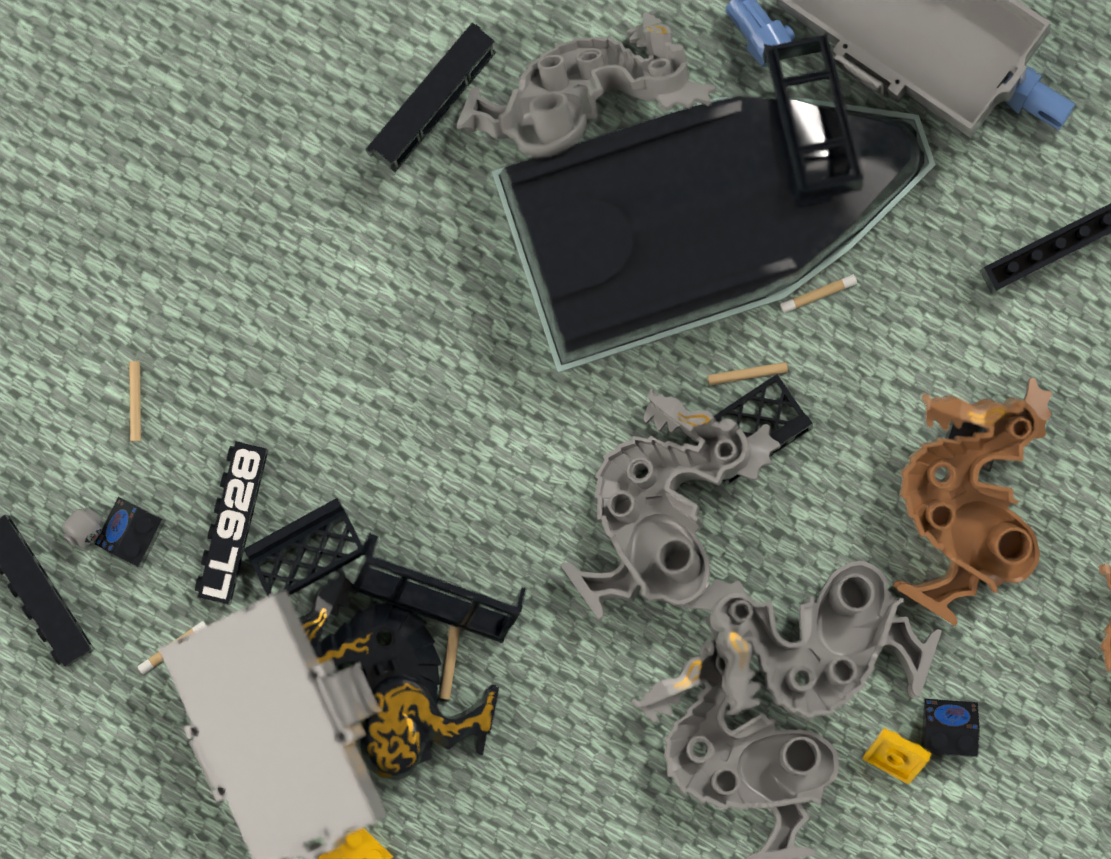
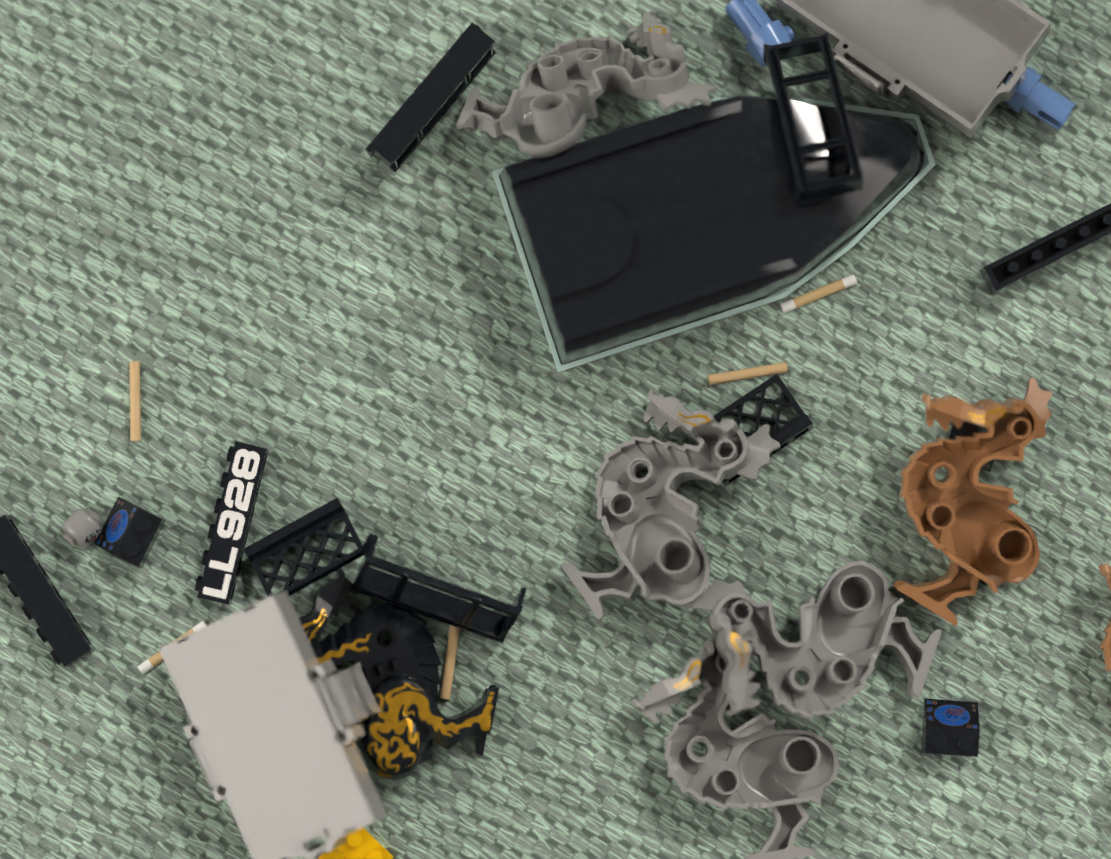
yellow plate [862,728,932,785] -> none

